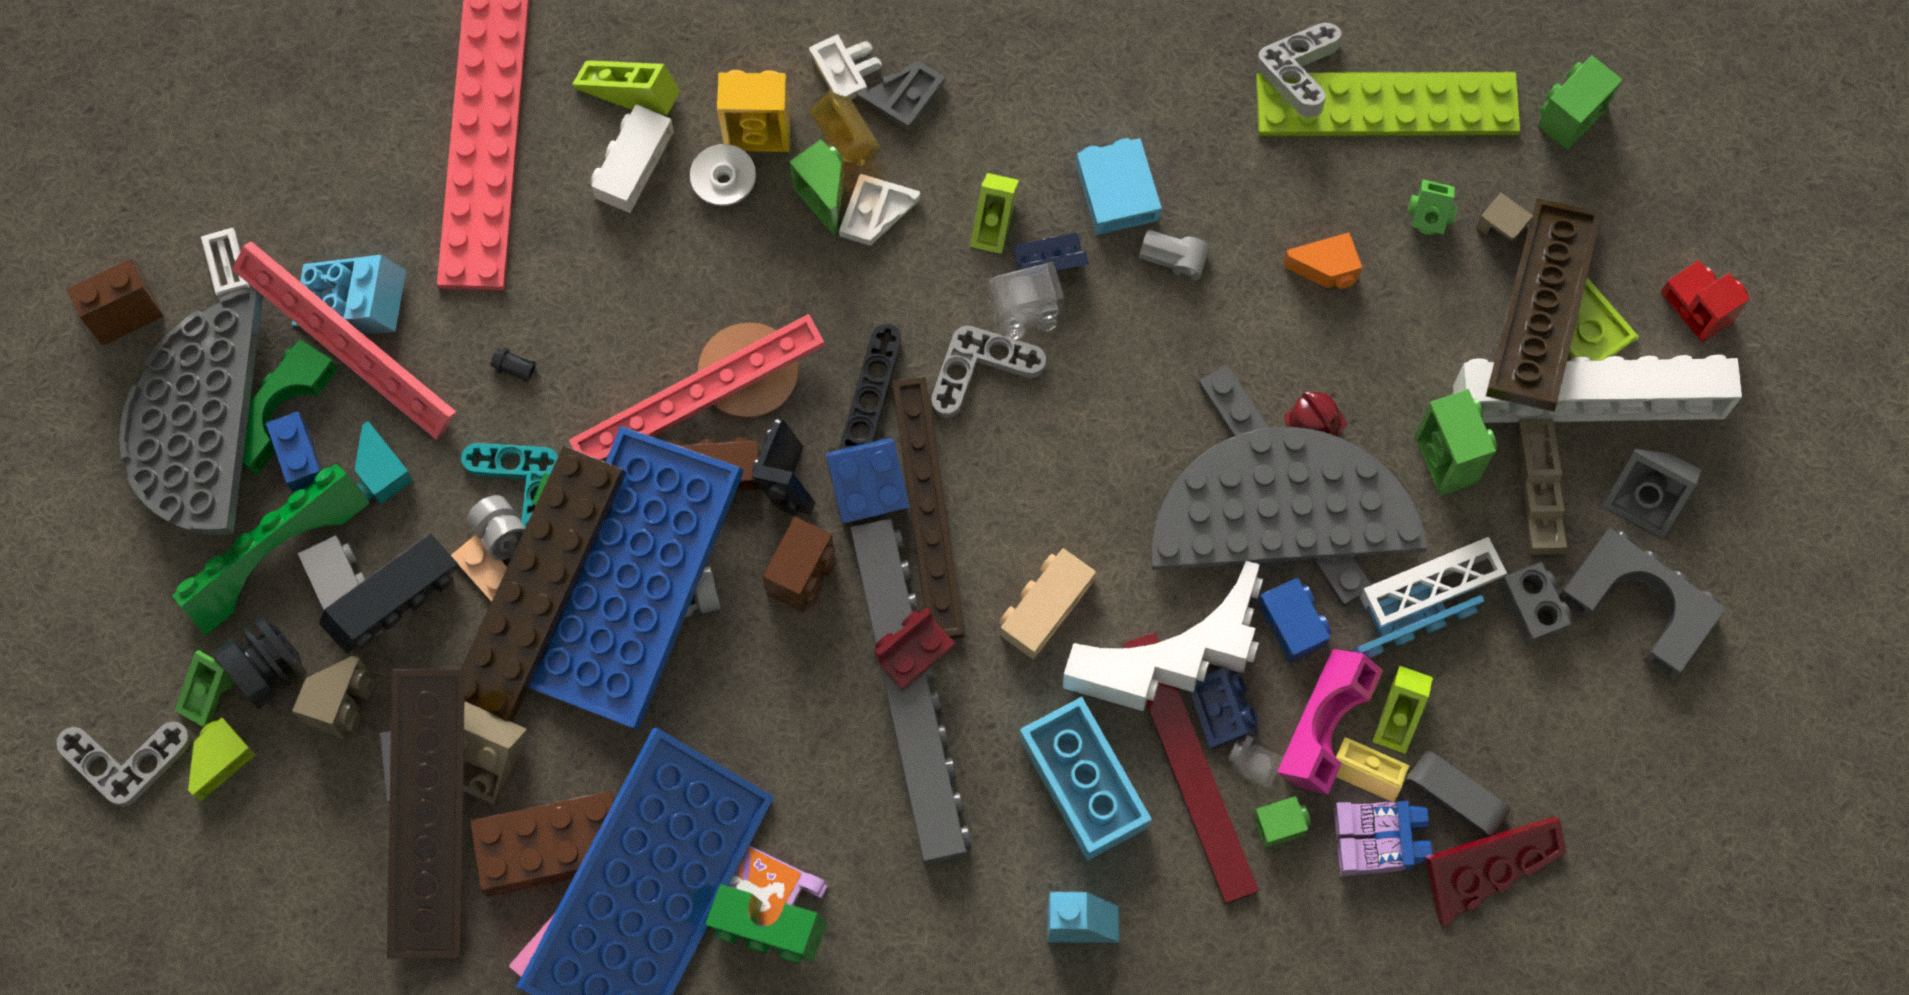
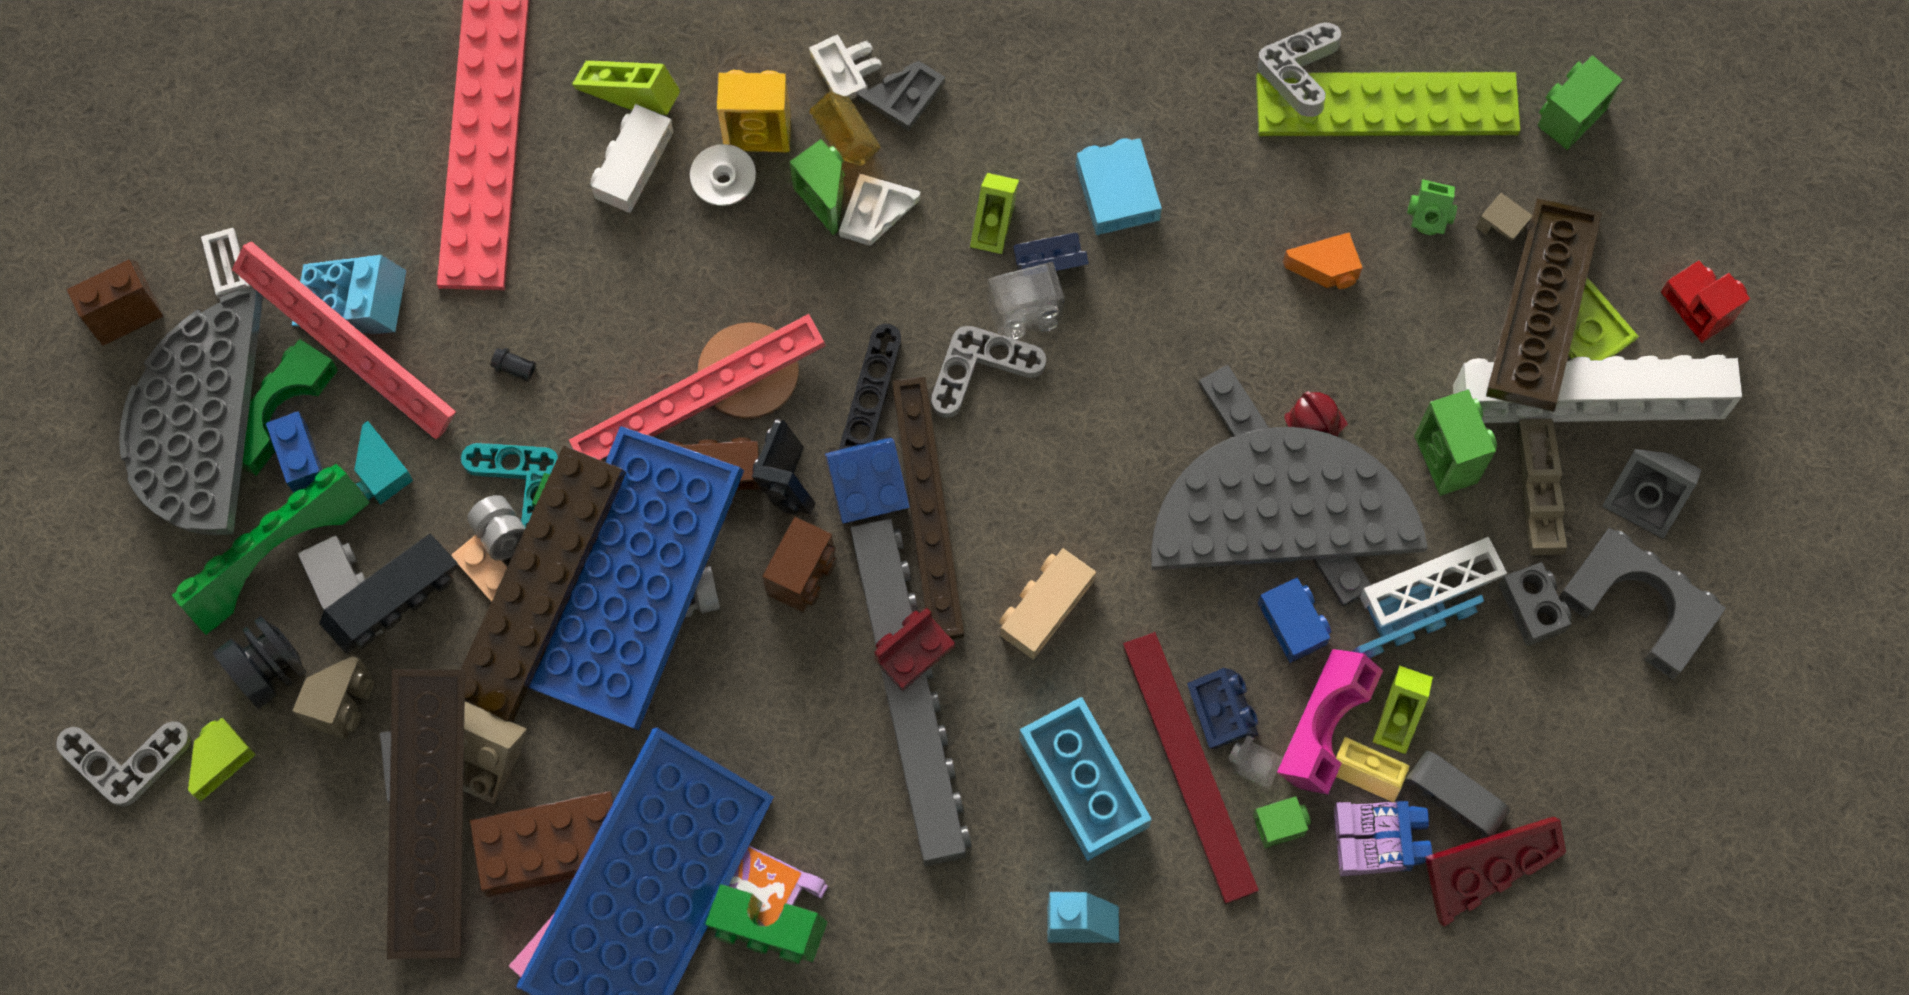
bright green slope [174,650,235,727] -> none
white arch [1063,561,1263,711] -> none
light grey piece [1139,229,1210,280] -> none

